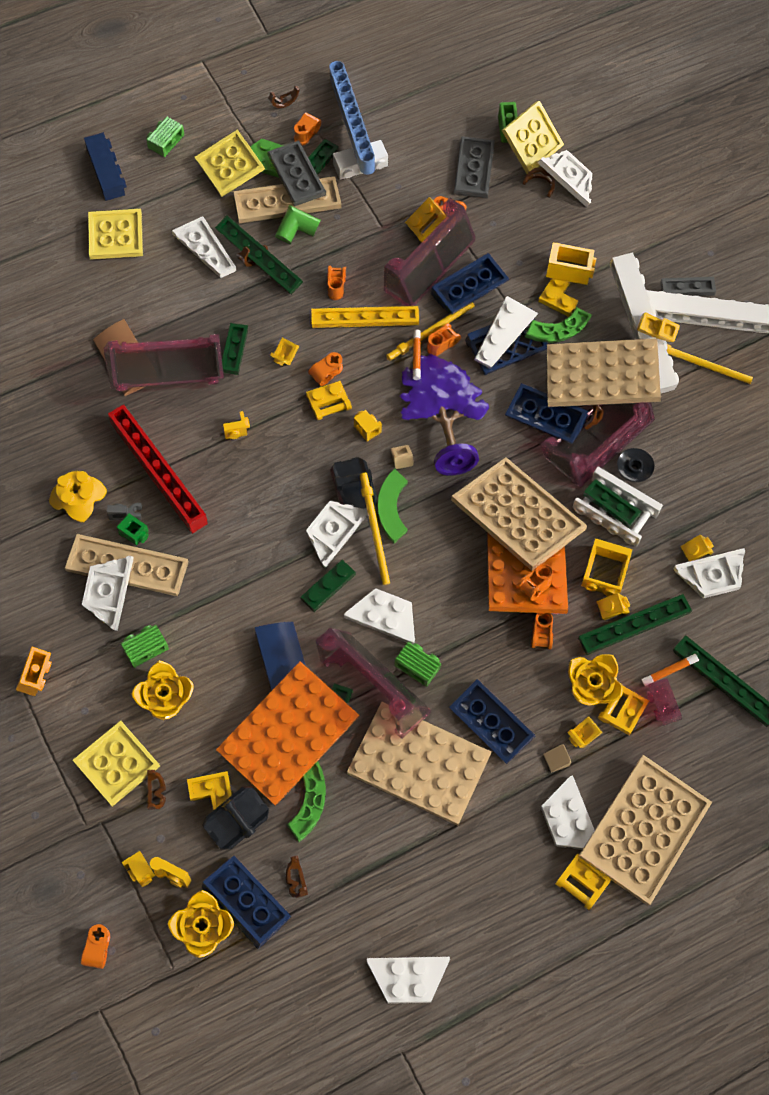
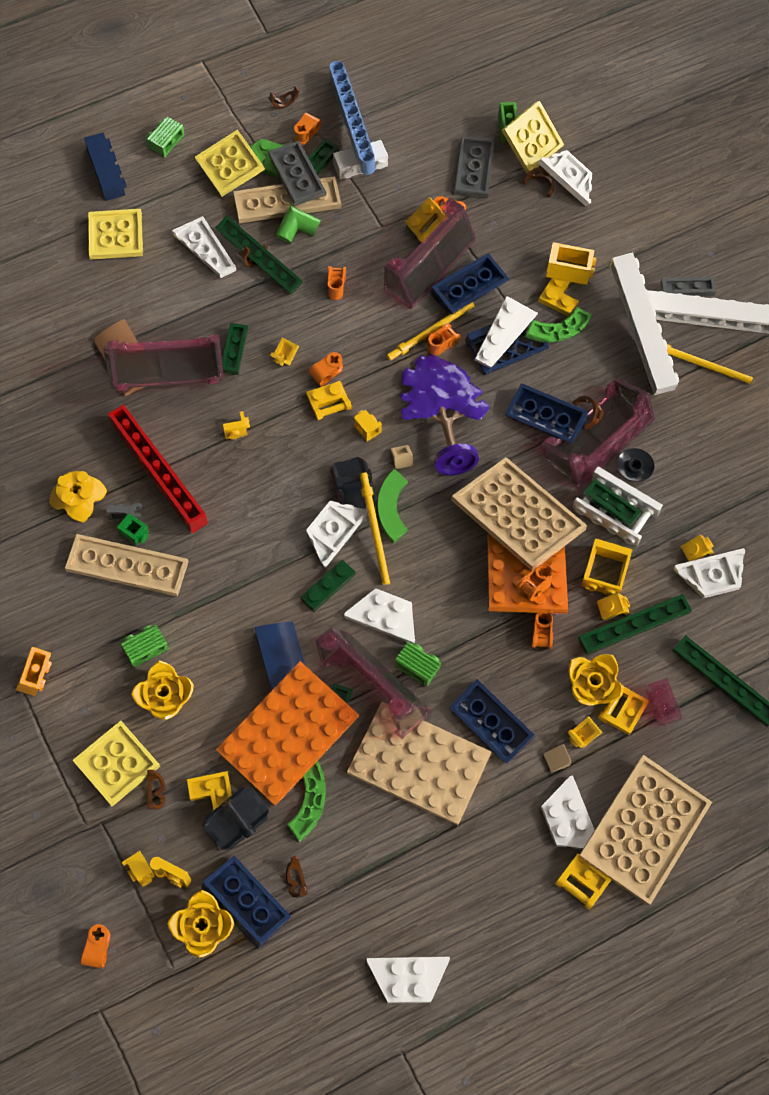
white wing [82,556,134,631] -> none
yellow plate [311,306,419,328] -> none
orange bar [413,330,420,380] -> none
tan plate [547,338,661,407] -> none
yellow slope [637,312,680,342] -> none
orange bar [641,654,699,686] -> none

